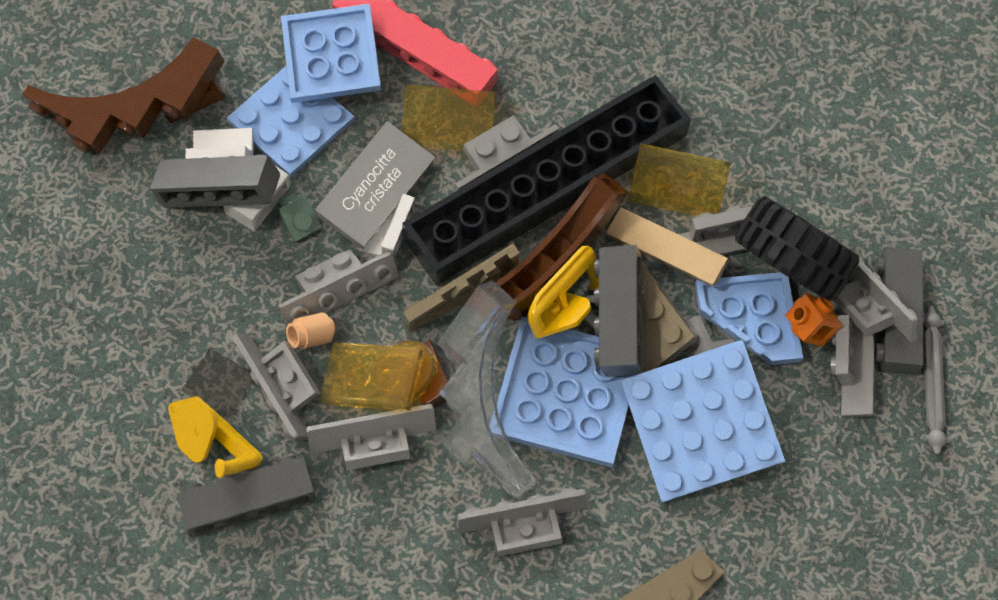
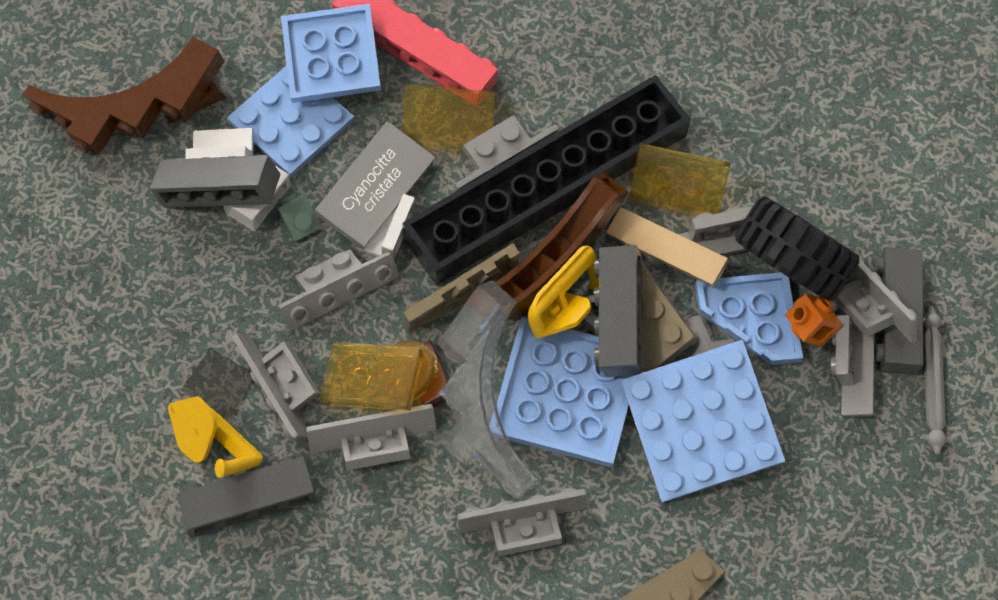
light nougat brick [286,312,335,349] -> none

